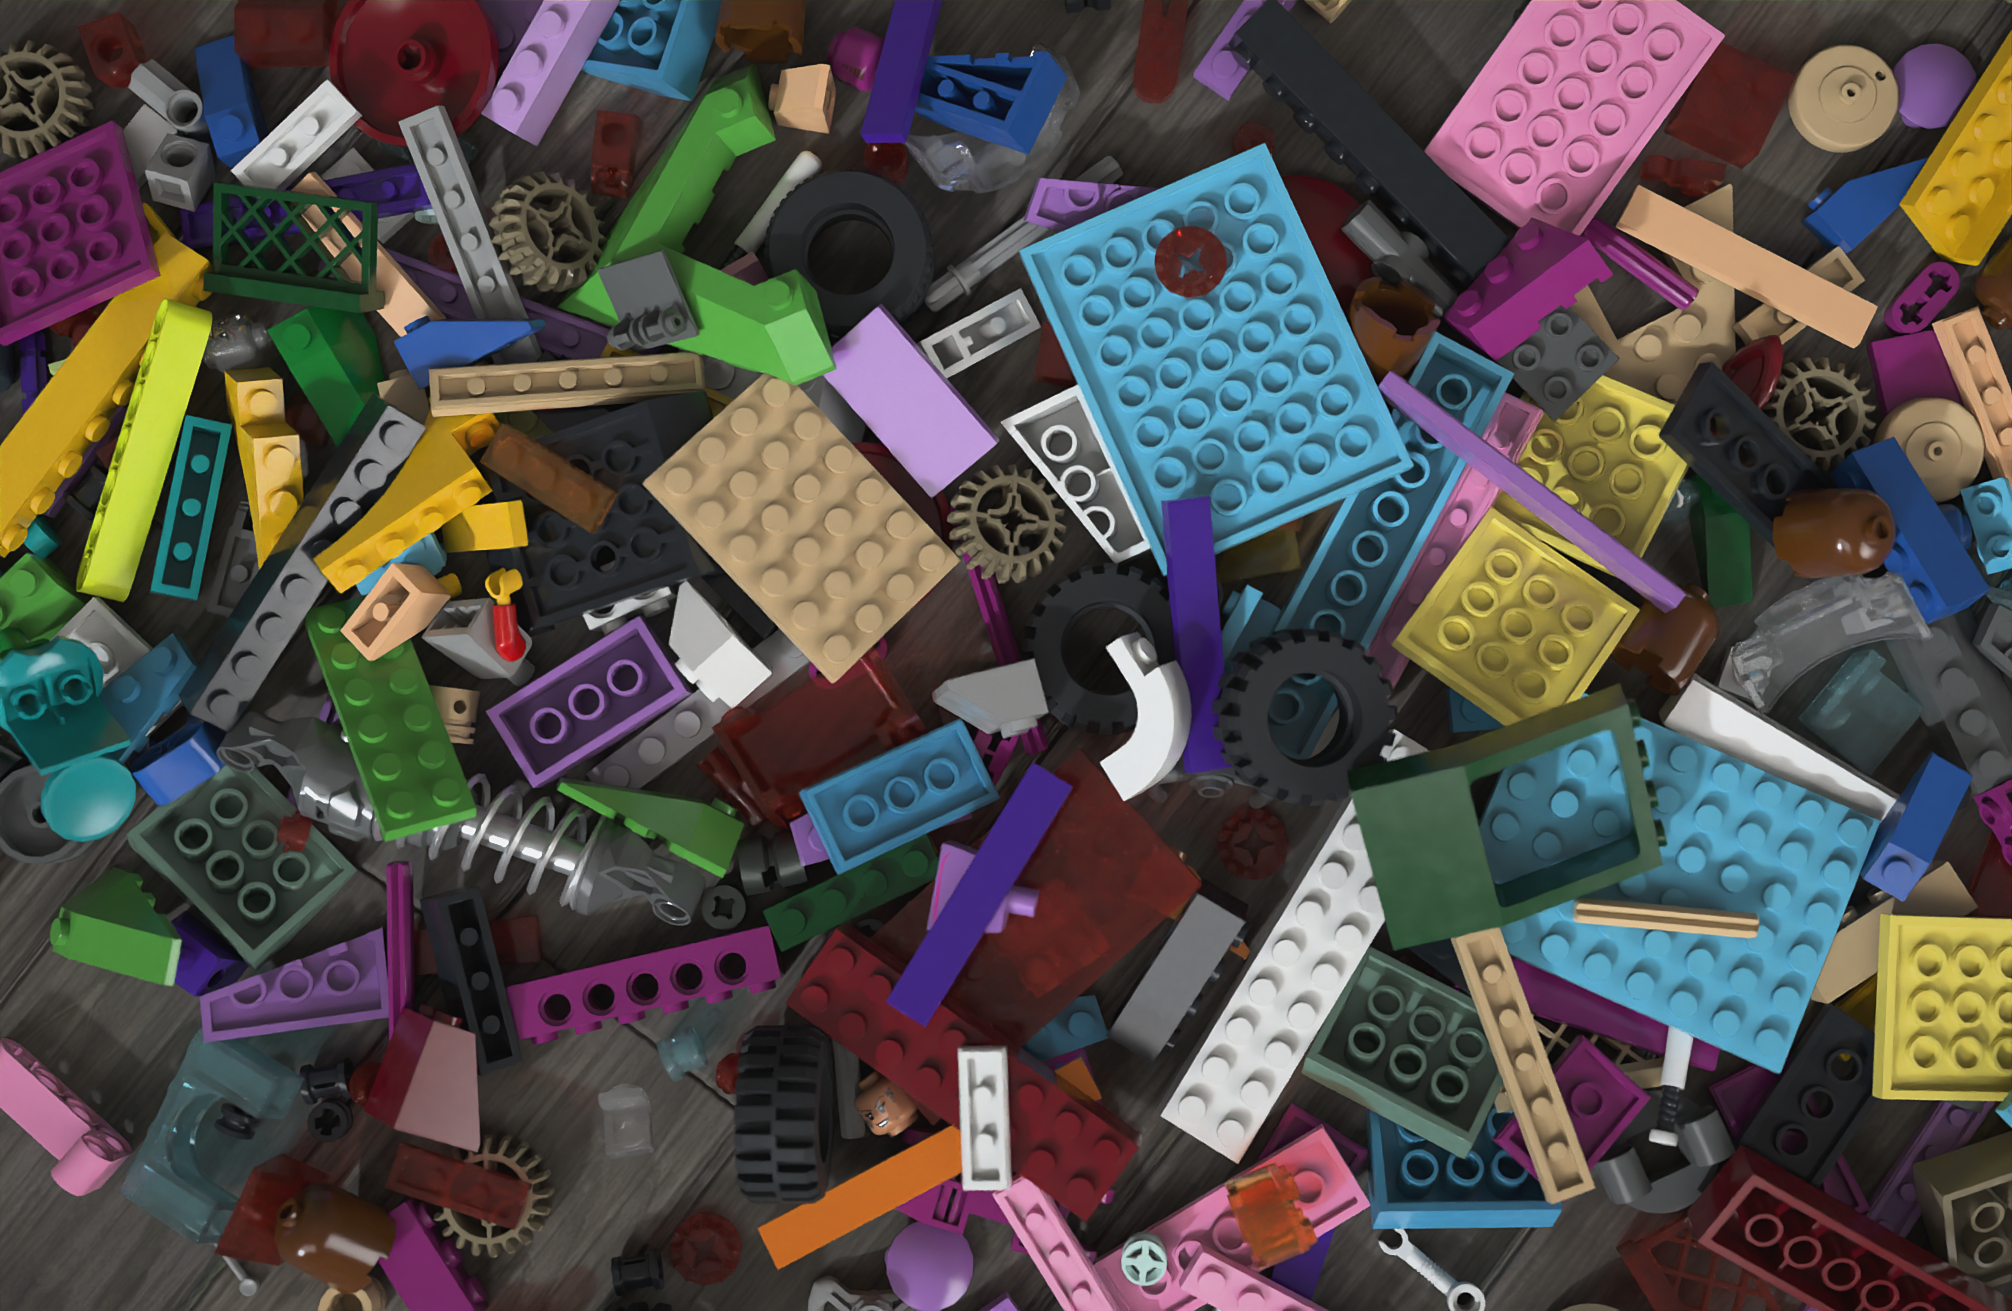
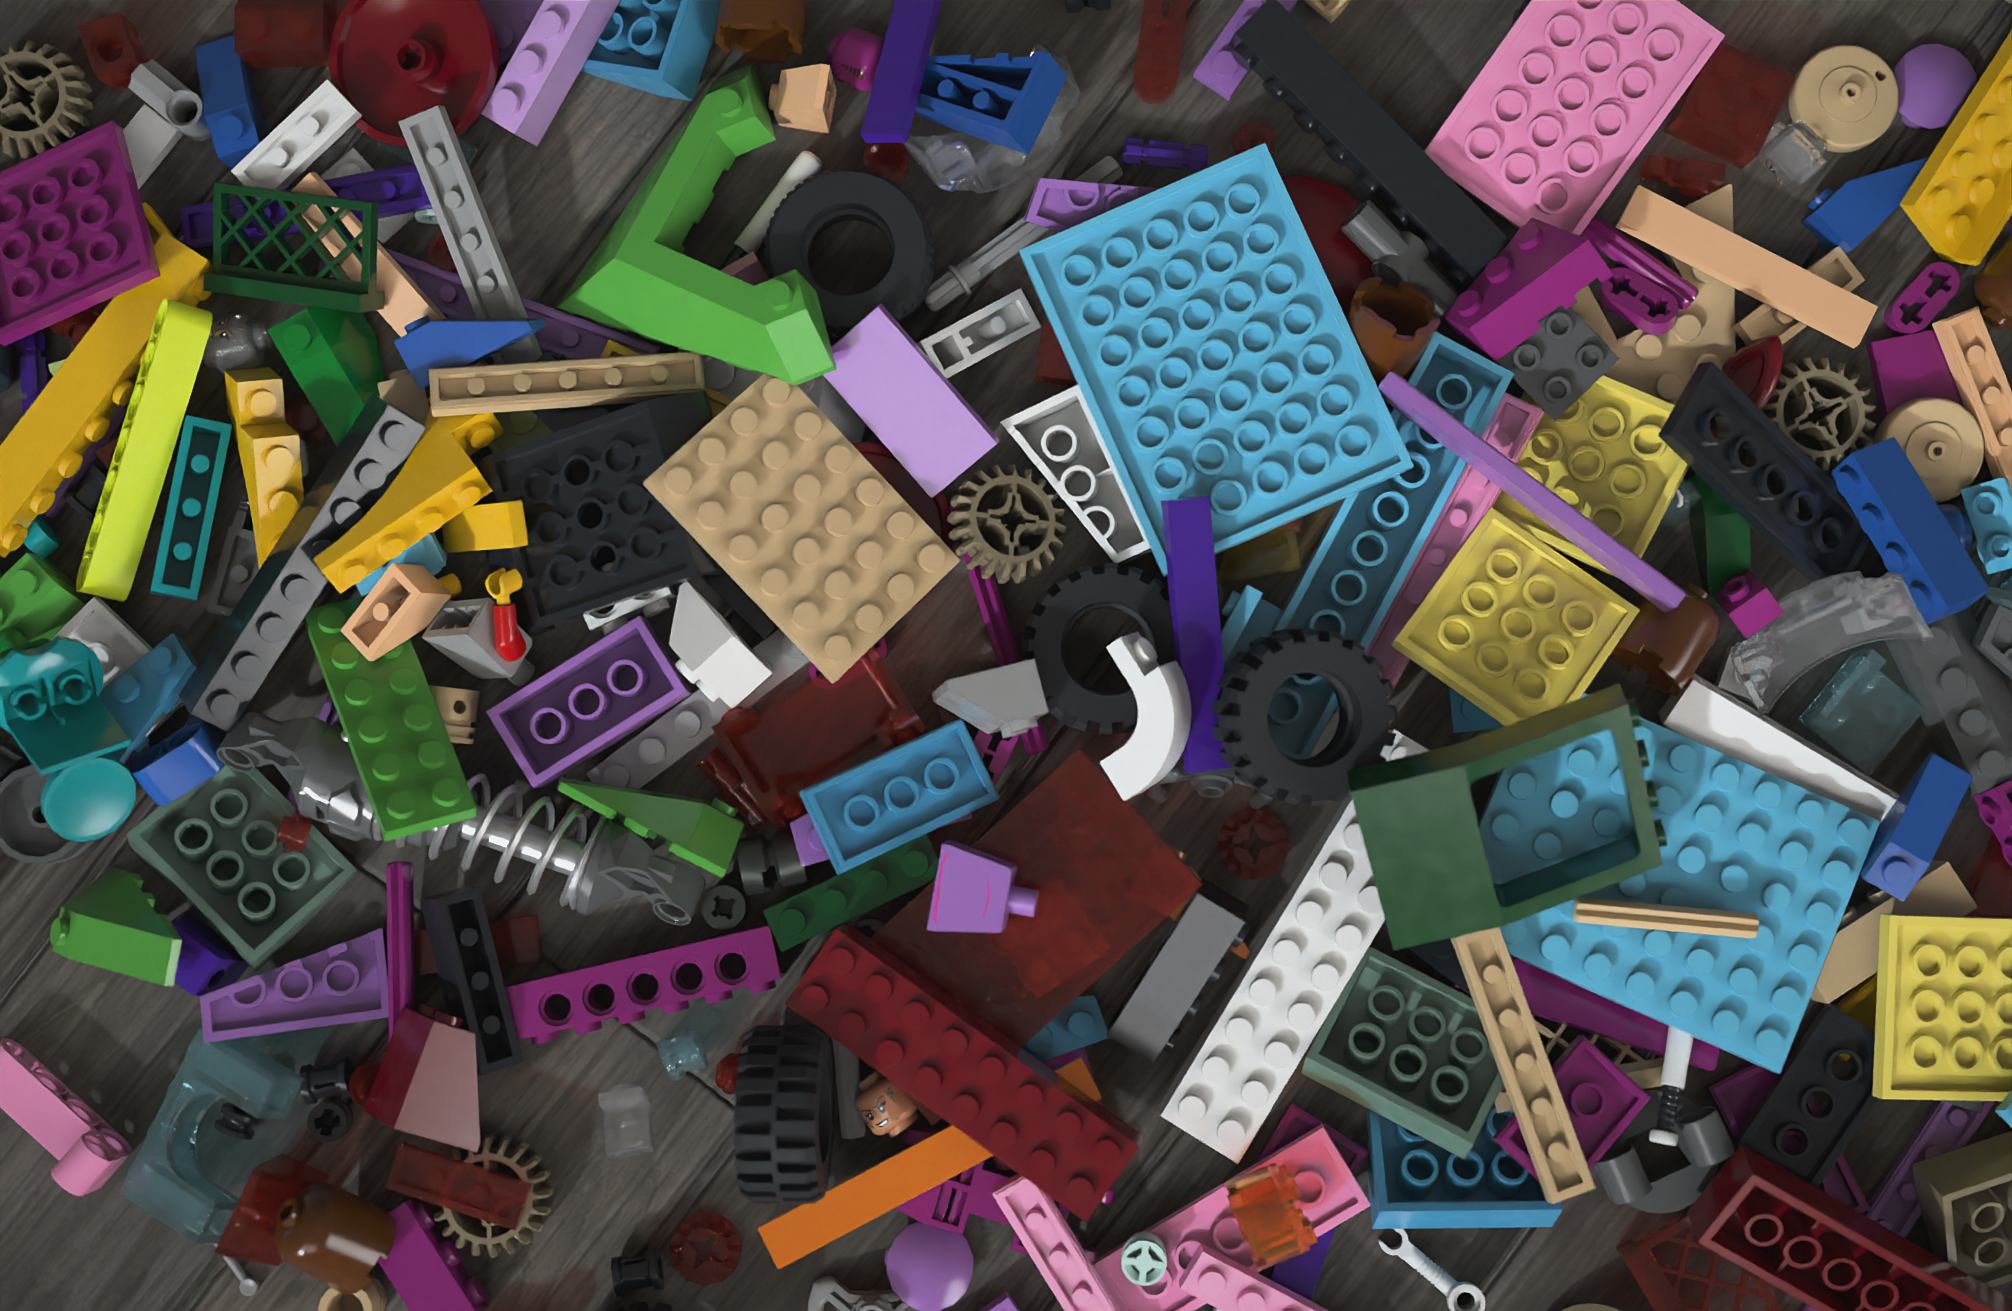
light grey brick [145,133,216,212] -> none
clear orange plate [480,423,618,533] -> none
dark tan gear [488,171,608,293] -> none
clear red leg [591,110,644,198] -> none
dark grey hinge [597,250,700,353] -> none
dark purple tile [886,763,1073,1027] -> none
white tile [958,1046,1012,1190] -> none
clear red gear [1154,226,1227,300] -> none
reddish brown cylinder [1773,488,1896,578] -> none
none -> dark purple axle [1122,137,1209,171]
none -> magenta beam [1599,267,1678,335]
none -> magenta plate [1712,570,1784,639]
none -> clear head [1759,120,1827,187]

